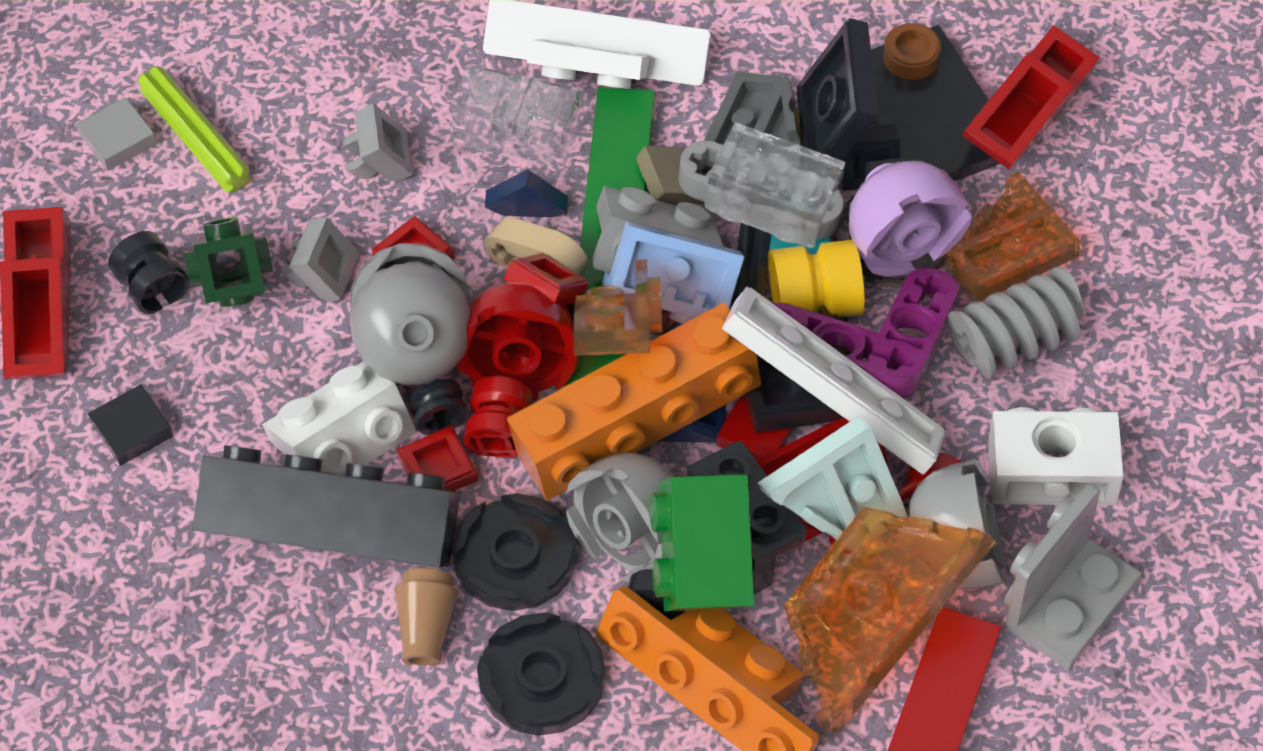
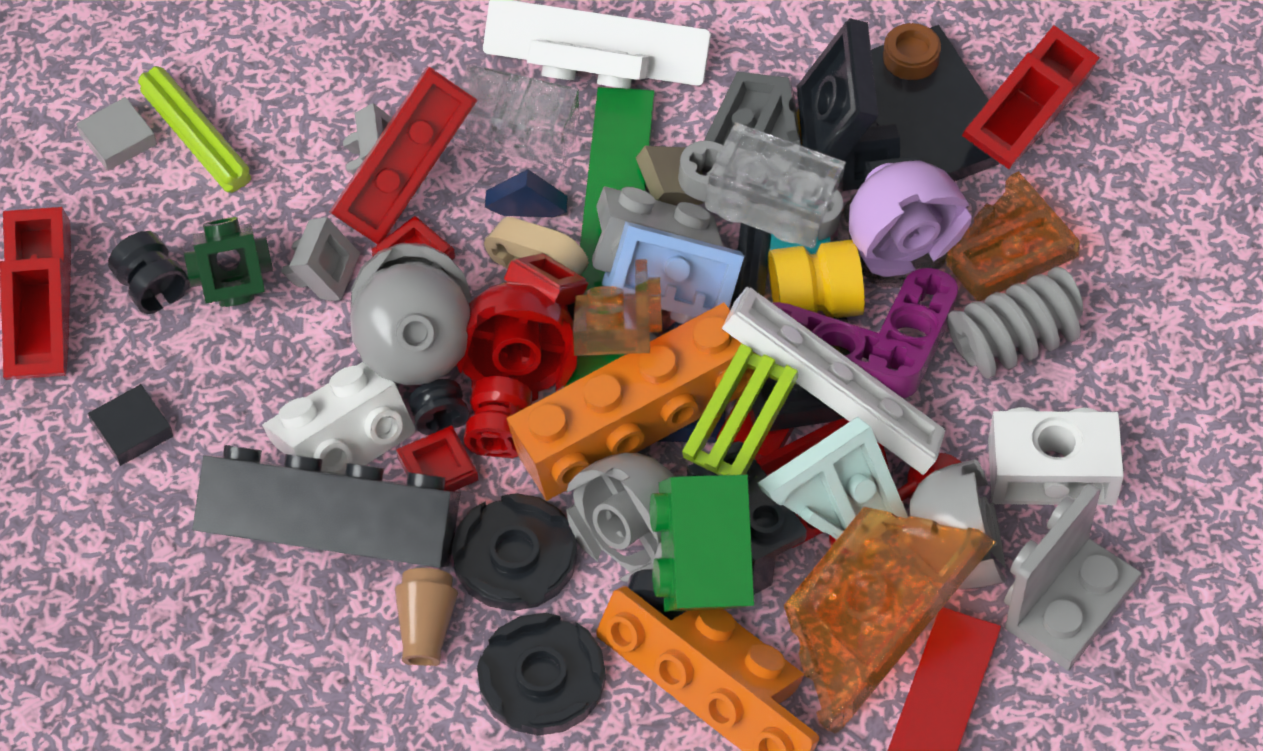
none -> red tile [329,66,478,244]
none -> lime tile [682,343,798,475]

